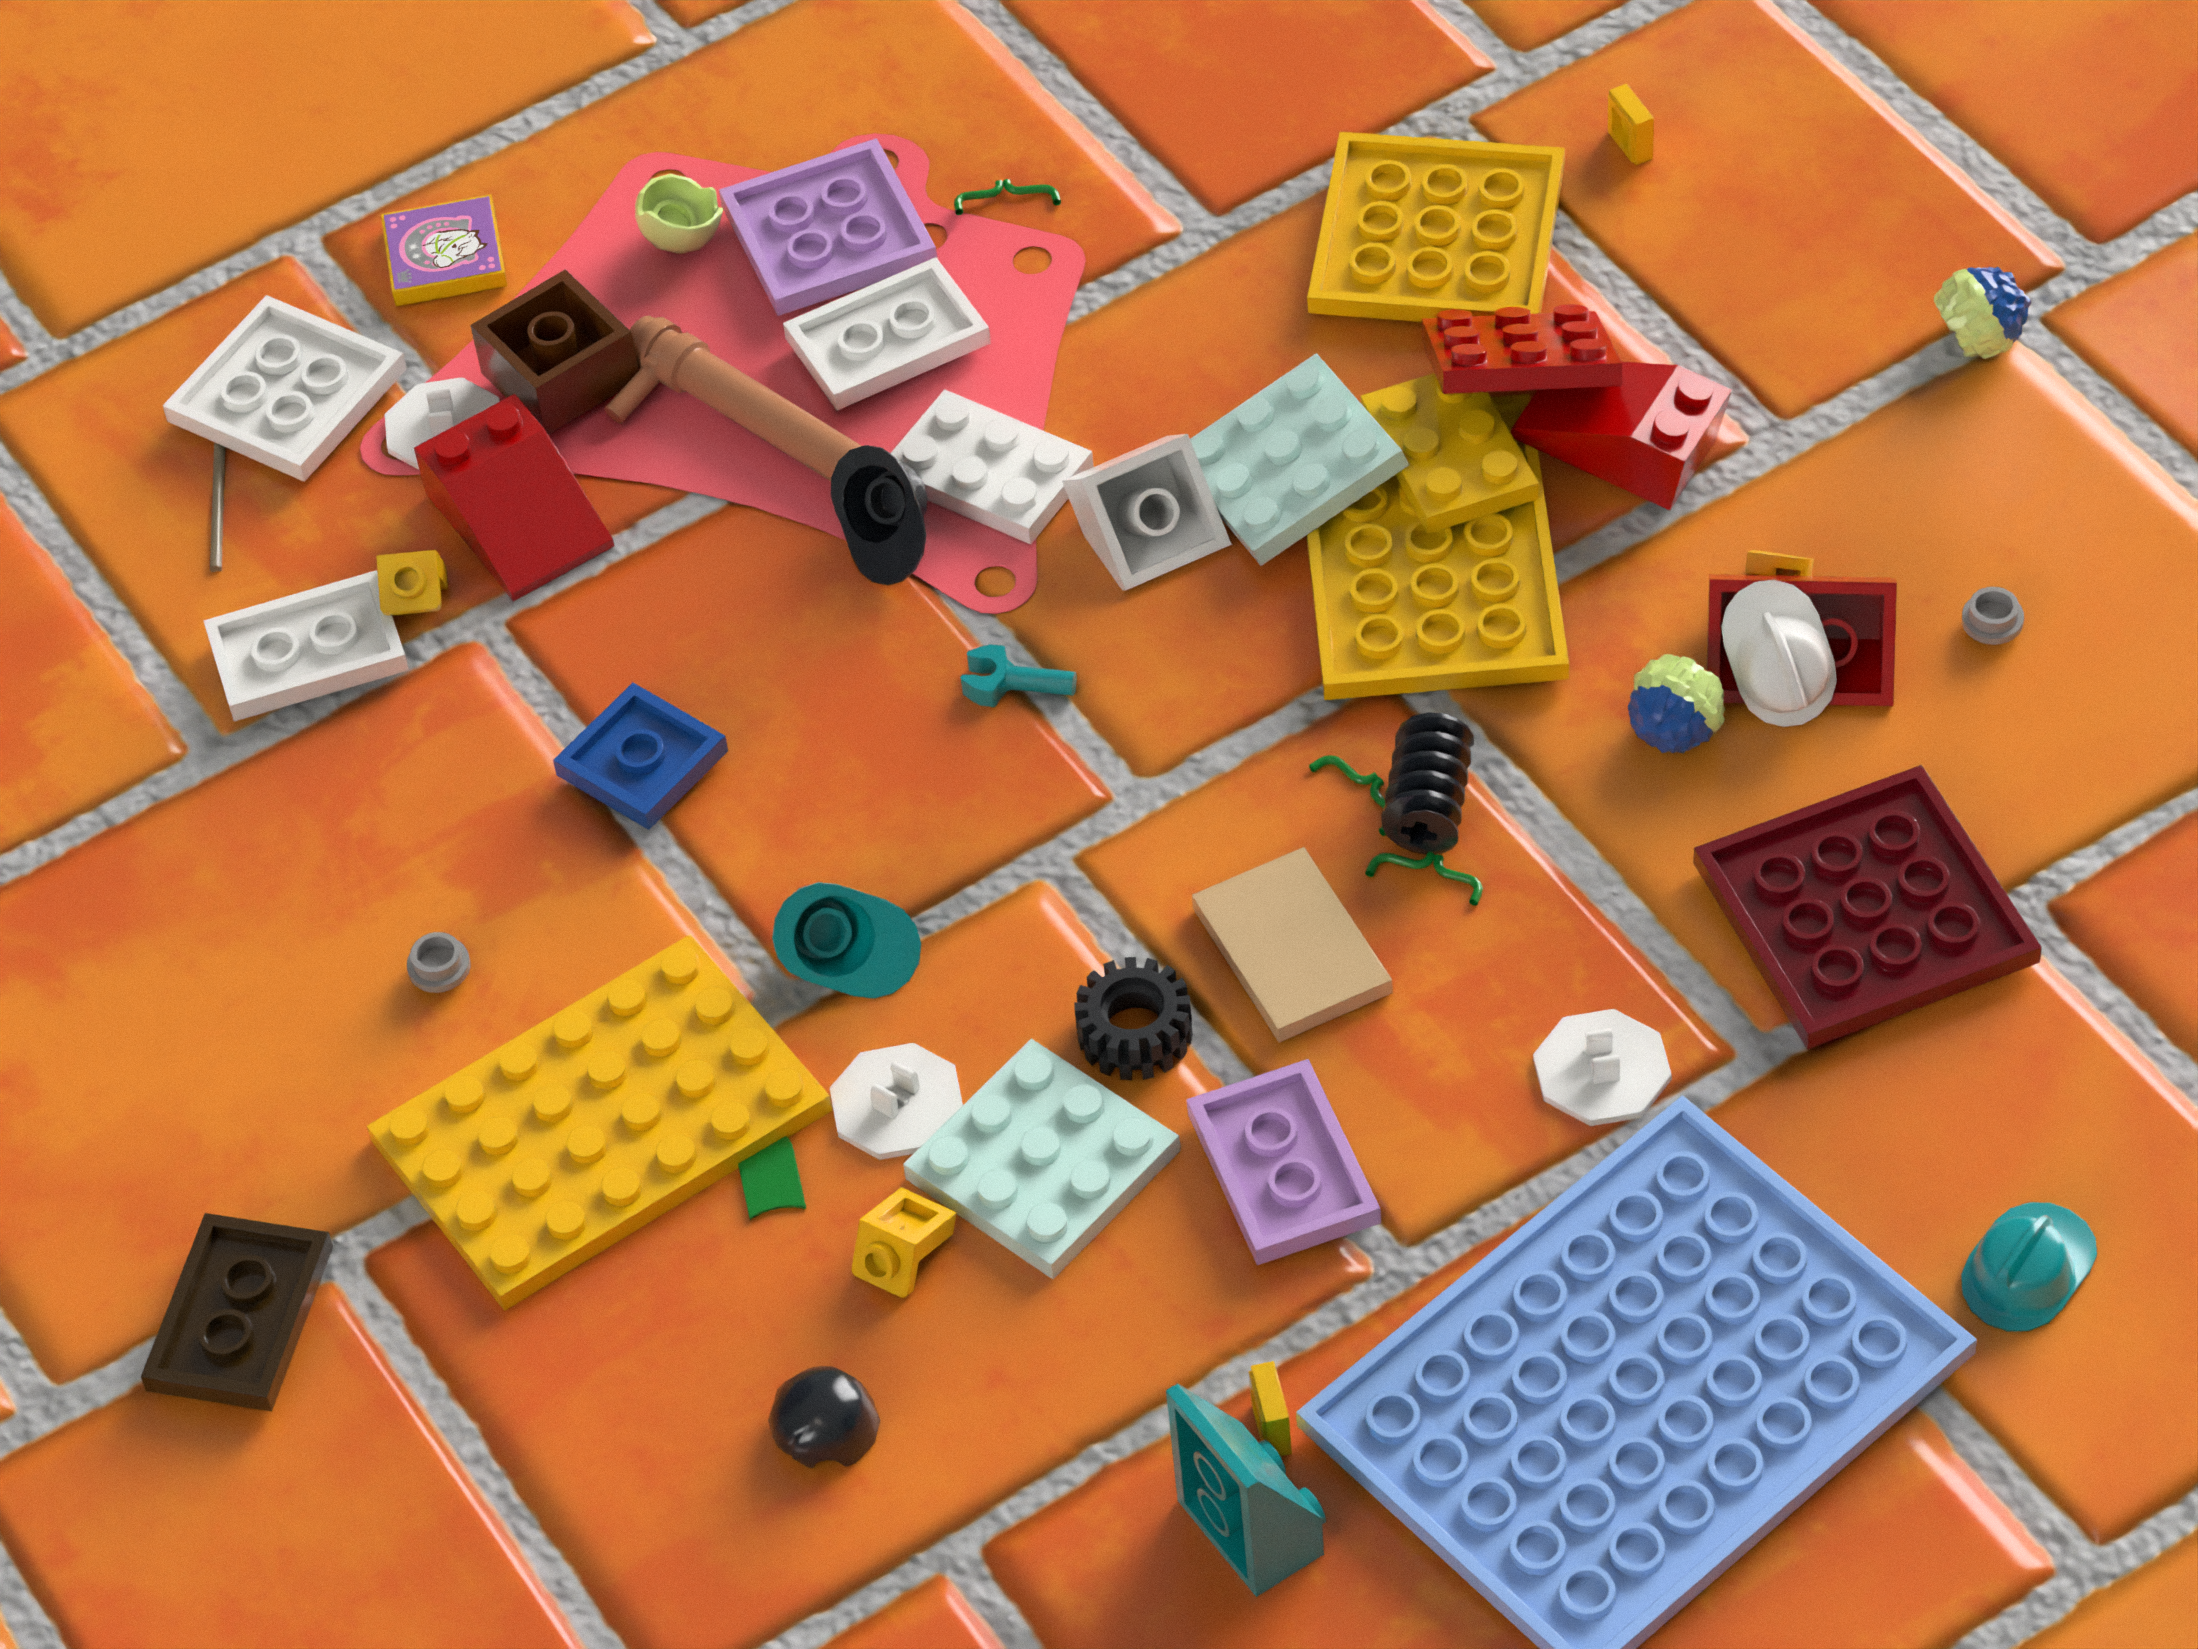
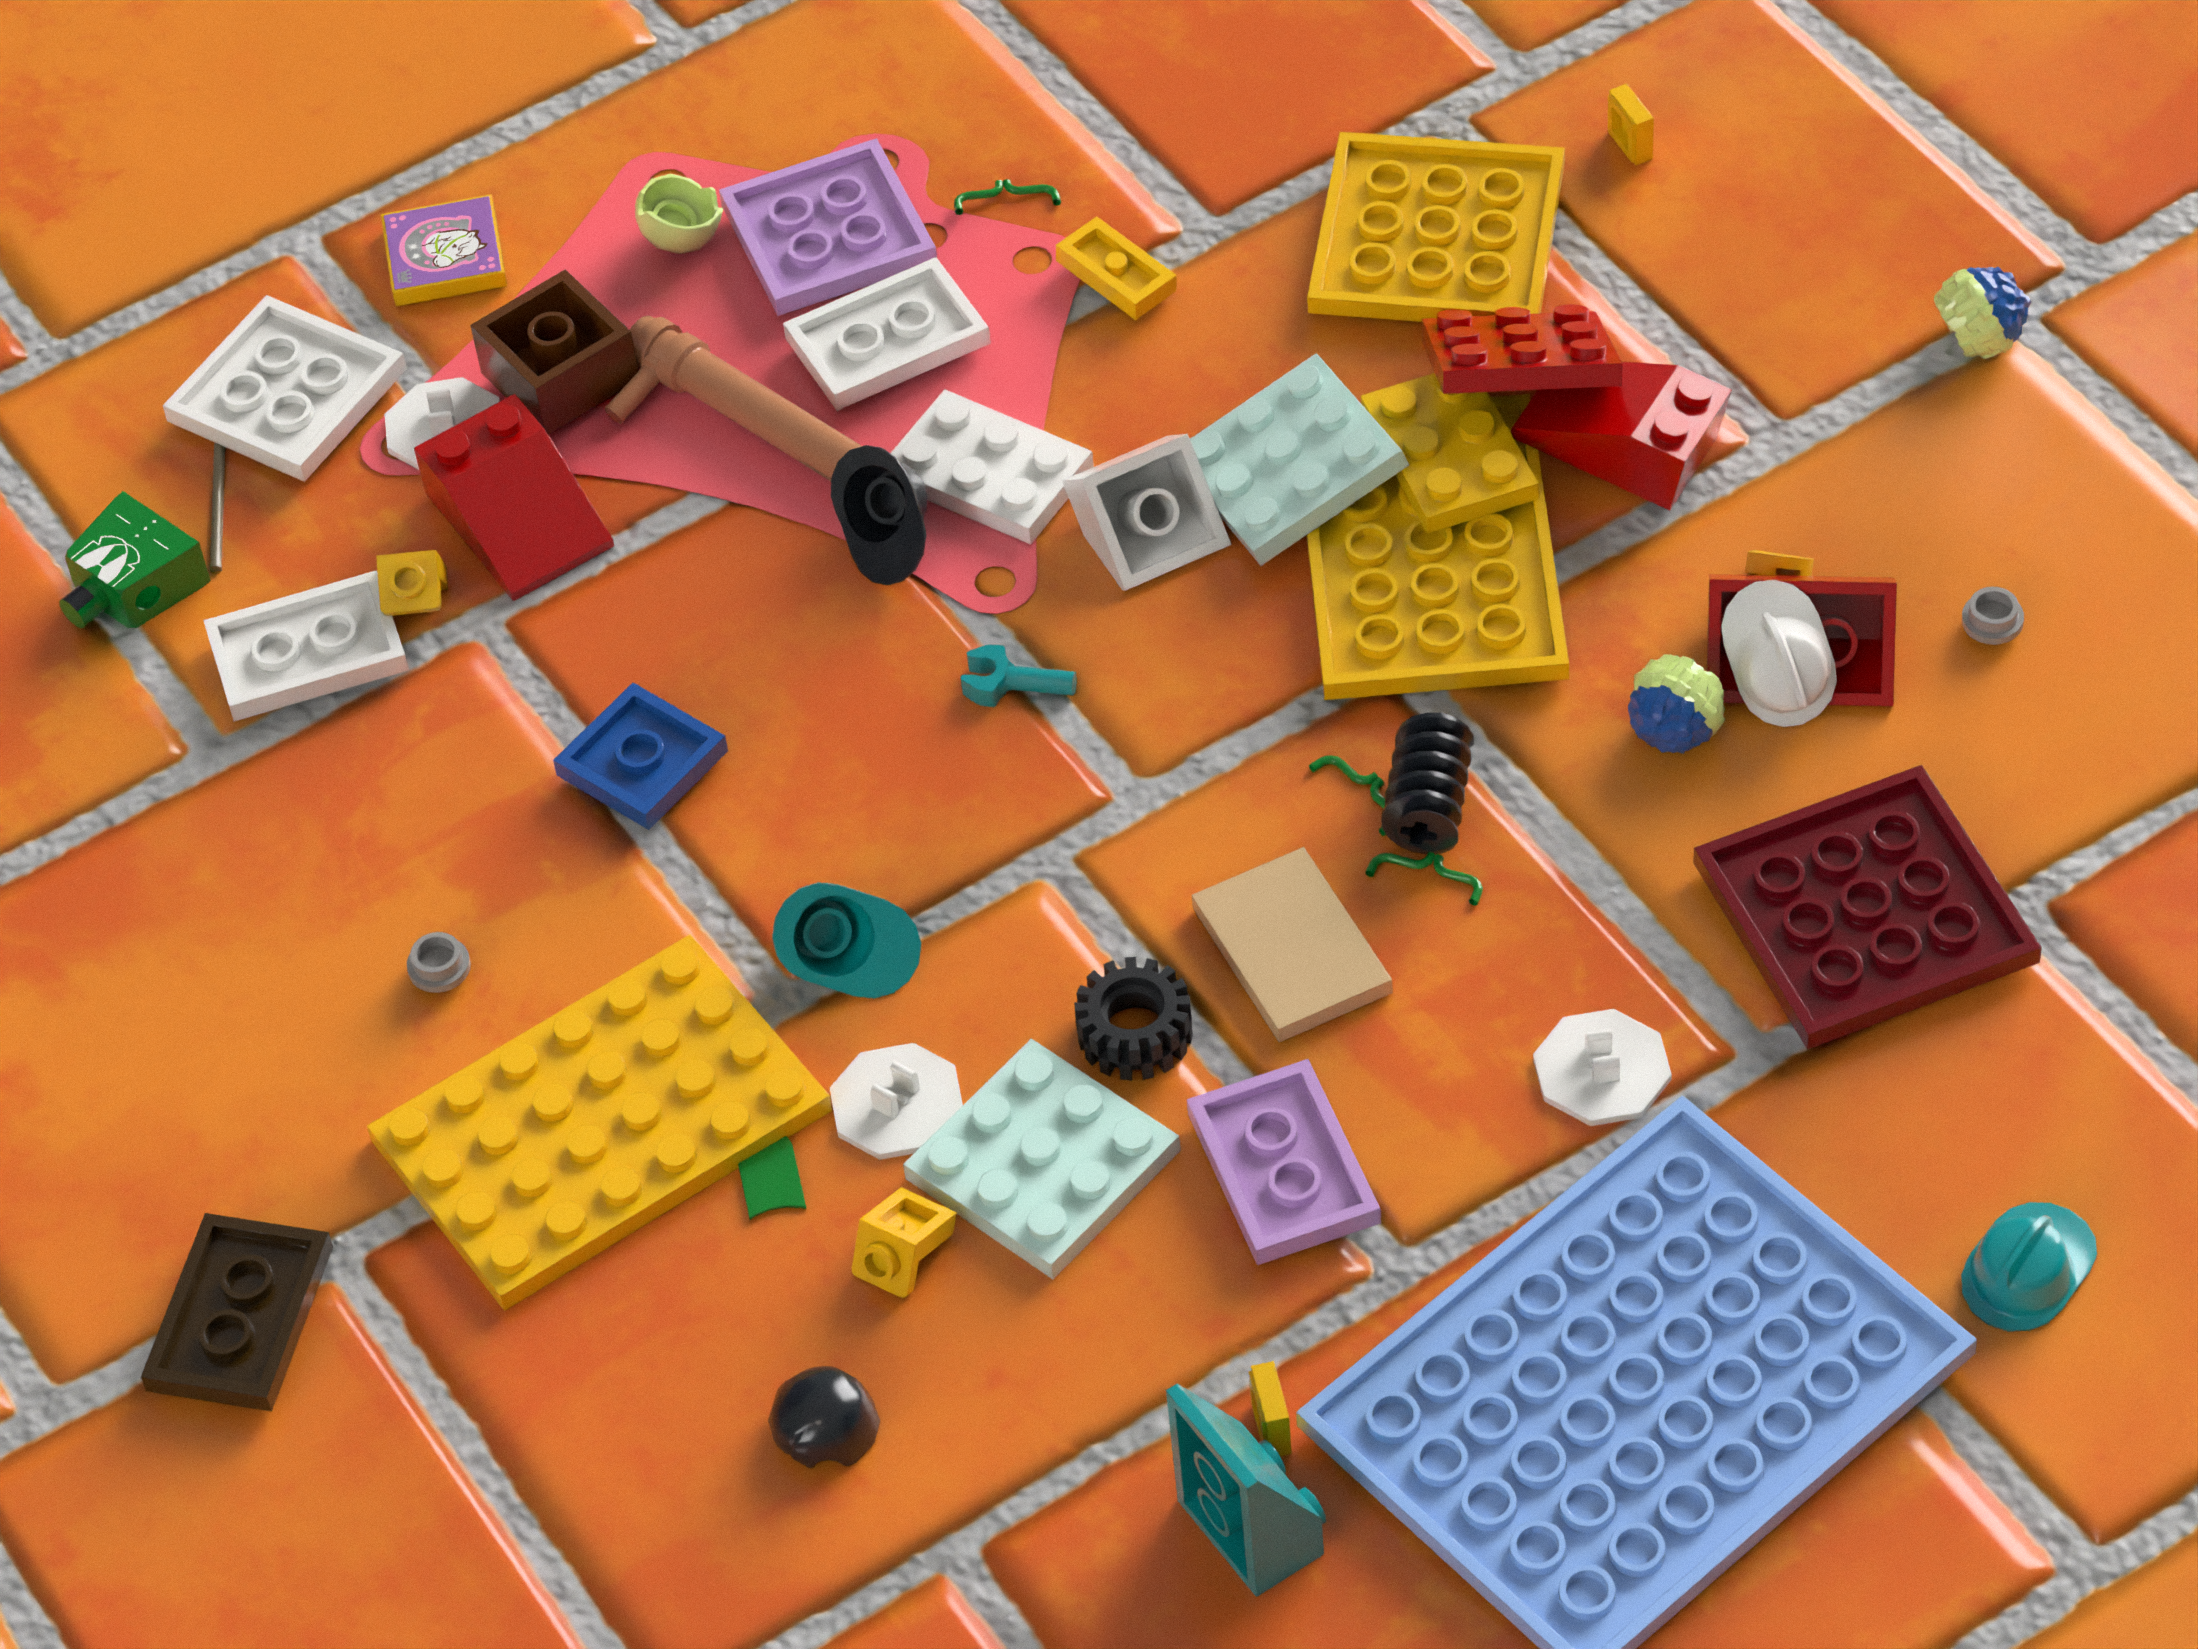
none -> green torso [59,491,211,628]
none -> yellow plate [1056,216,1177,320]

